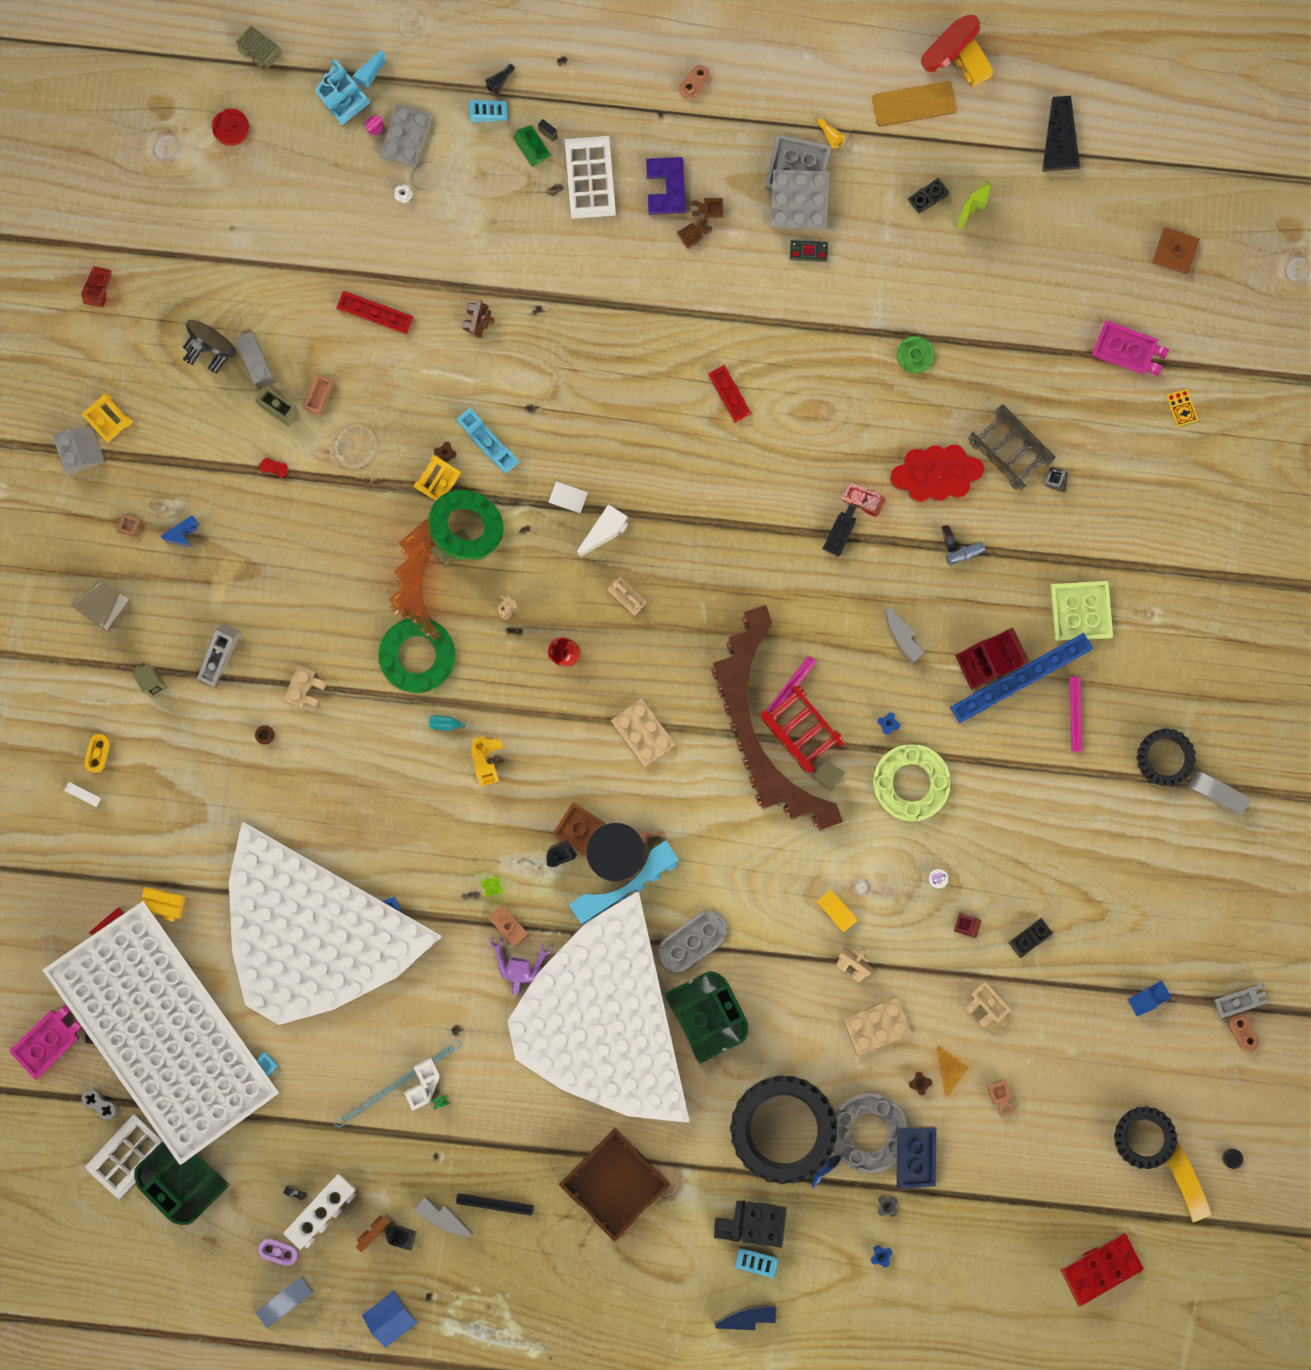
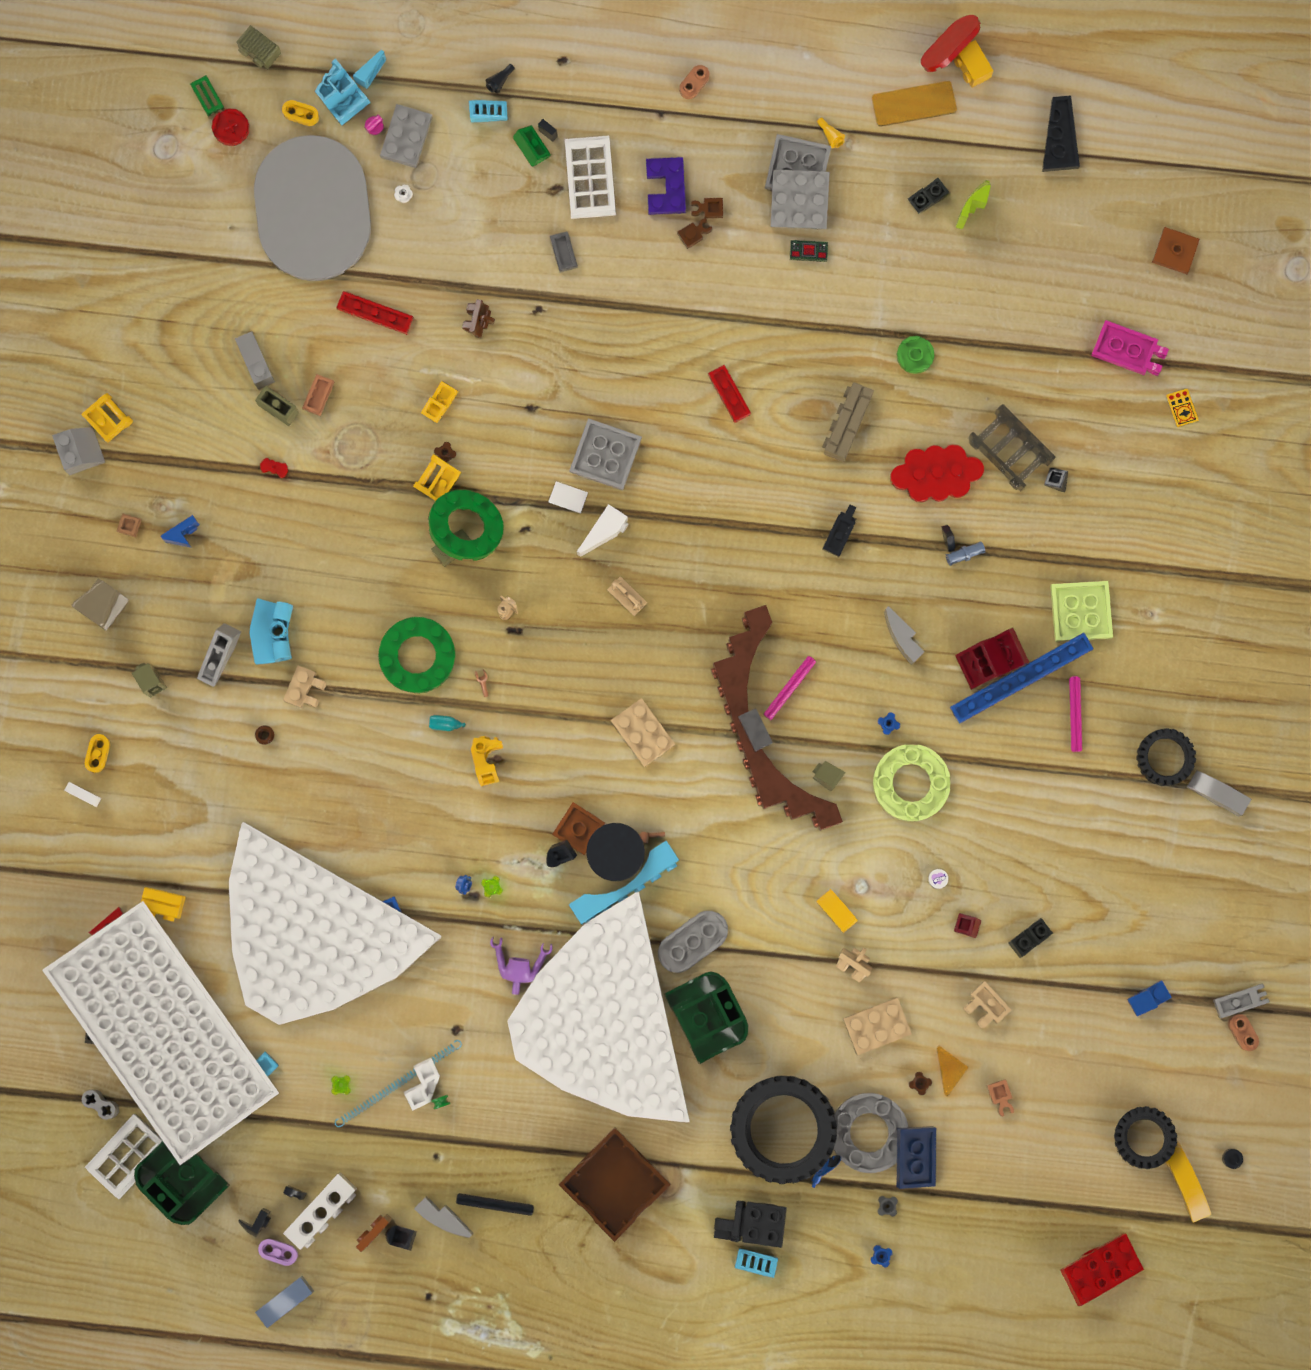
dark pink tile [9,1005,83,1080] -> none
clear red plate [81,266,112,308] -> none
black piece [183,320,236,374] -> none
blue slope [362,1291,418,1348] -> none
clear orange arch [389,518,440,640] -> none
medium azure slope [456,408,519,474] -> none
nougat plate [488,905,528,947] -> none
red helmet [548,637,581,667] -> none
dark blue slope [715,1305,776,1330] -> none
red fence [758,685,844,774] -> none
clear red plate [842,483,886,517] -> none
none -> green tile [190,75,225,117]
none -> black plate [238,1208,271,1237]
none -> medium azure panel [249,598,293,665]
none -> light grey tile [254,135,371,281]
none -> yellow plate [282,100,319,126]
none -> clear neon green plate [331,1075,351,1095]
none -> yellow slope [421,381,459,423]
none -> blue plate [455,875,472,895]
none -> nougat hand [475,669,489,697]
none -> flat silver tile [550,231,578,273]
none -> light grey plate [569,418,642,491]
none -> flat silver tile [738,708,773,751]
none -> dark tan brick [822,382,874,462]

